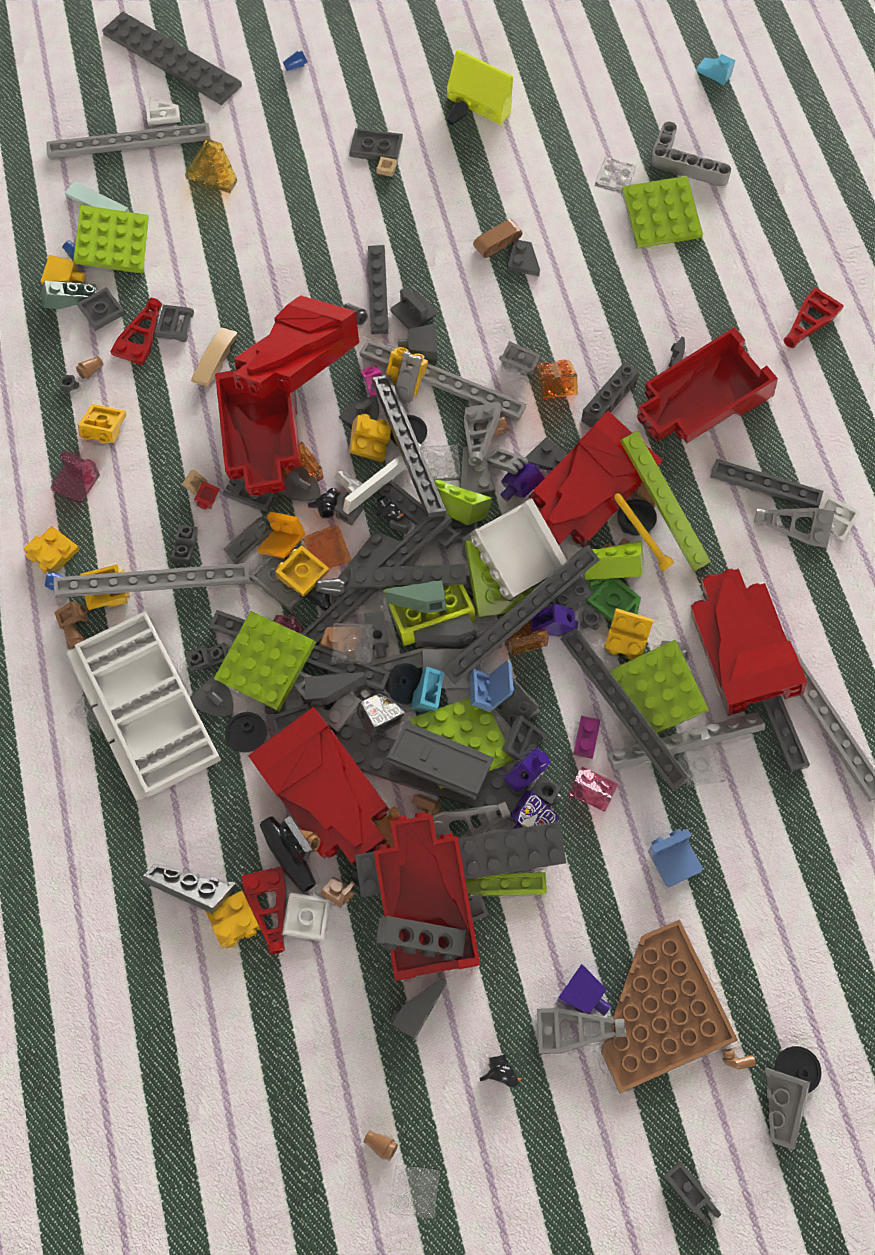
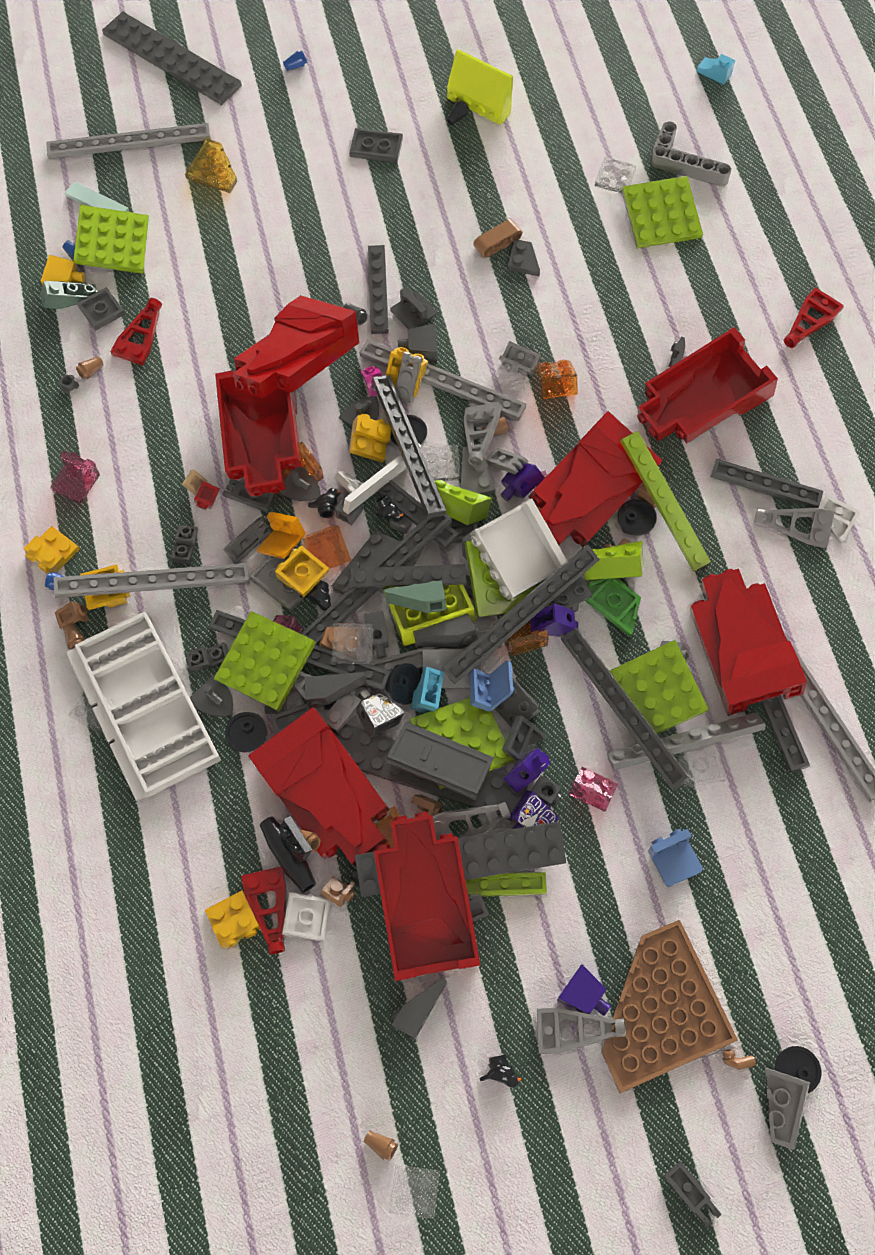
yellow plate [78,404,126,444] -> none
wing [143,864,236,914] -> none
white wing [145,97,181,126] -> none
dark grey plate [155,305,194,342] -> none
tan slope [191,327,237,387] -> none
dark grey cone [315,578,345,597] -> none
dark grey brick [376,916,466,961] -> none
tan plate [377,157,397,177] -> none
dark grey wing [525,437,567,471] -> none
magenta plate [573,716,601,759] -> none
dark grey plate [580,611,601,630] -> none
dark grey brick [581,362,639,428] -> none
yellow plate [604,608,654,660] -> none
yellow piece [614,493,675,571] -> none

